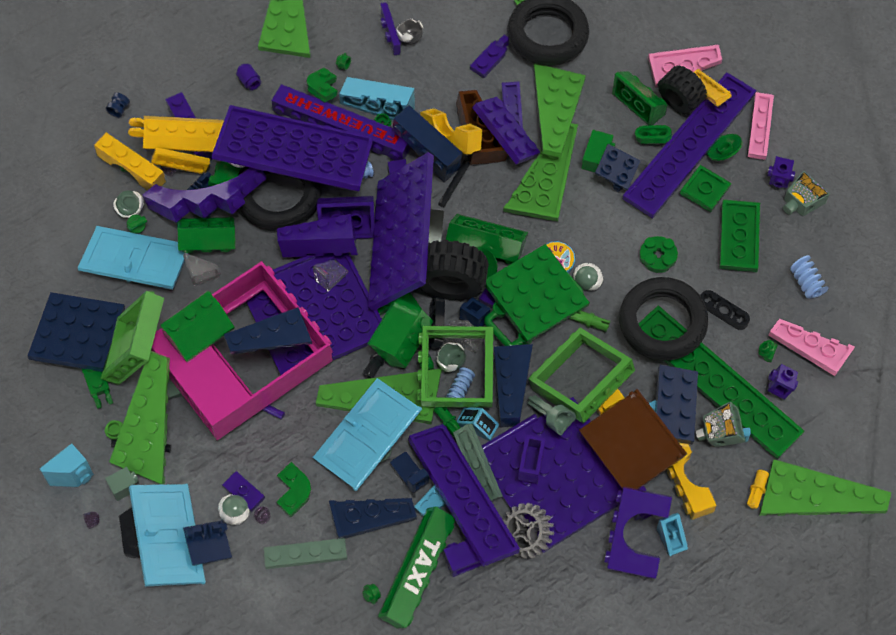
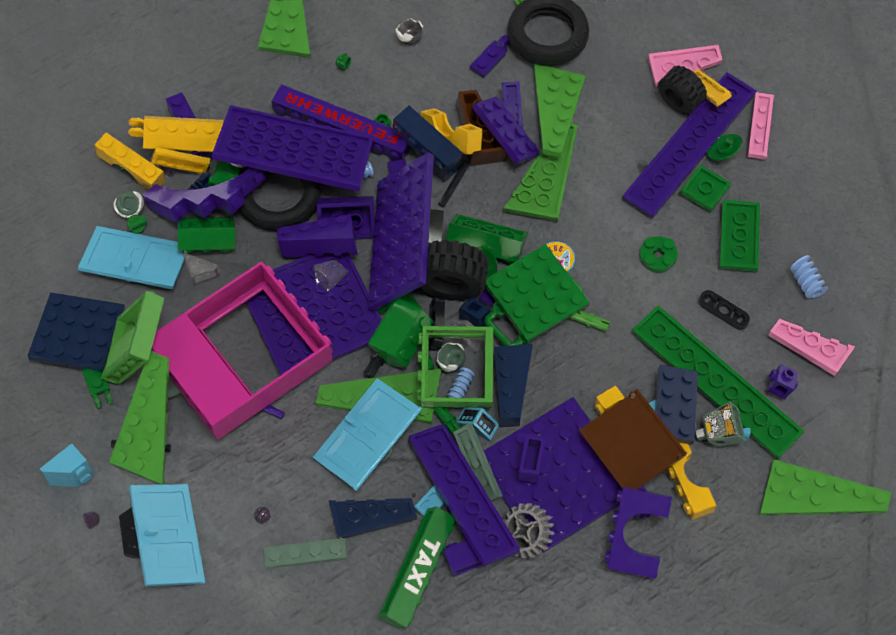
dark blue wheel [105,92,130,118] -> none
bright green plate [105,420,123,440] -> none
sand green brick [105,467,139,501] -> none
green slope [160,291,235,362] -> none
dark blue hinge [183,520,232,566] -> none
hair [218,494,249,526] -> none
dark purple plate [222,471,265,512] -> none
dark blue wing [224,307,312,354] -> none
dark purple brick [236,64,261,90] -> none
green plate [276,462,311,518] -> none
green plate [306,68,338,103] -> none
medium azure wedge [339,77,415,121] -> none
green plate [363,584,381,604] -> none
dark purple plate [380,2,401,56] -> none
dark blue bracket [390,452,429,494] -> none
dark purple bar [482,414,539,451] -> none
bright green window [528,327,635,424] -> none
sand green piece [528,395,576,435] -> none
sand green hair [573,263,603,291] -> none
green piece [581,130,616,173] -> none
dark blue hinge [595,144,641,191] -> none
green slope [612,71,668,125] -> none
black tyre [619,277,708,361] -> none
green plate [635,125,672,144] -> none
medium azure slope [656,513,688,556] -> none
yellow axle [747,470,769,509] -> none
green plate [758,340,778,362] -> none
dark purple brick [767,156,795,188] -> none
sand green torso [783,171,830,216] -> none

